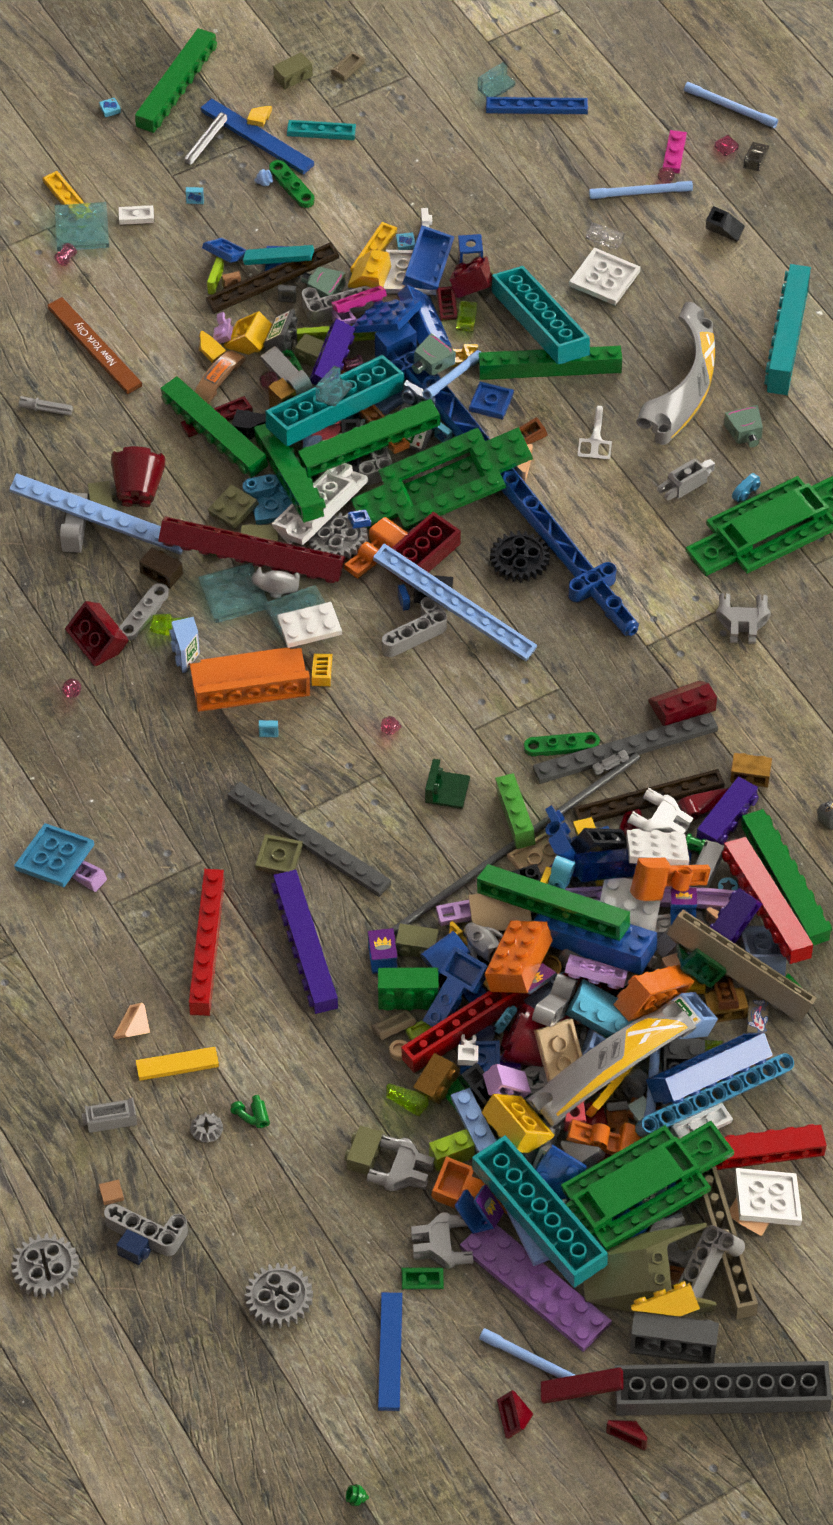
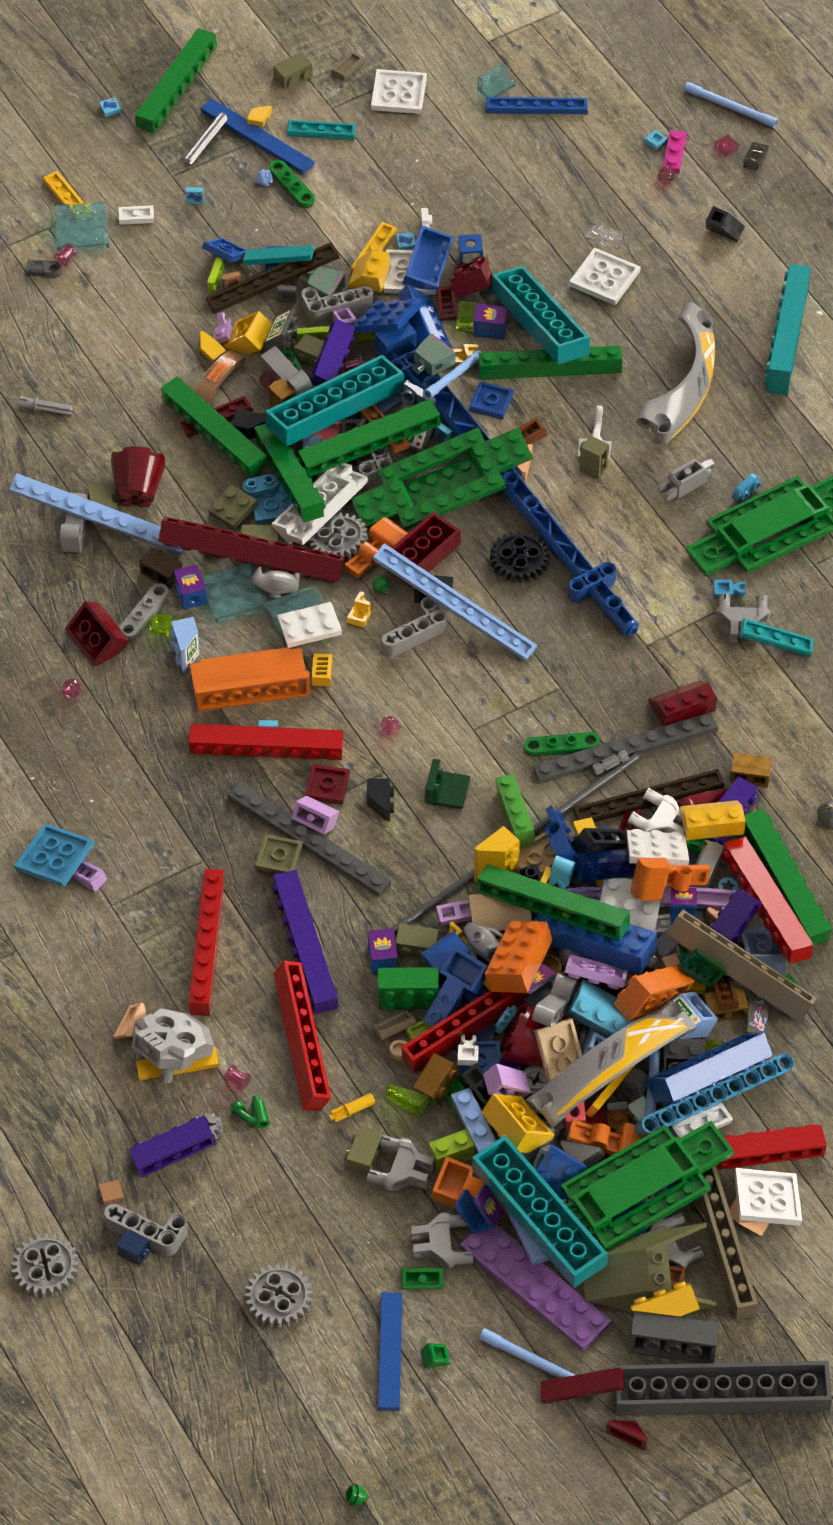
dark orange tile [48,297,142,395] -> none
light grey window [82,1097,137,1133] -> none
clear light blue panel [316,366,352,406] -> none
dark pink plate [331,286,387,313] -> none
blue tile [348,510,371,529] -> none
blue tile [398,584,410,611] -> none
dark red slope [497,1390,533,1439] -> none
light blue piece [589,181,693,199] -> none
light grey beam [678,1225,745,1298] -> none
sand green torso [724,405,763,447] -> none
none -> dark grey piece [26,260,62,278]
none -> dark purple brick [129,1115,217,1177]
none -> light grey brick [131,1008,214,1083]
none -> piece [174,565,207,610]
none -> red brick [189,724,344,761]
none -> clear pink bush [224,1065,251,1090]
none -> red brick [273,961,331,1111]
none -> lavender brick [291,796,340,834]
none -> dark red plate [305,764,350,805]
none -> yellow piece [328,1093,375,1122]
none -> yellow slope [347,592,371,628]
none -> black slope [367,778,394,821]
none -> white plate [371,69,427,114]
none -> green plate [371,575,390,595]
none -> green slope [421,1343,450,1368]
none -> piece [473,304,508,340]
none -> yellow slope [474,826,520,883]
none -> olive brick [579,436,609,479]
none -> medium azure tile [644,130,668,151]
none -> yellow slope [680,800,746,841]
none -> dark azure plate [713,580,746,599]
none -> teal tile [739,618,814,657]

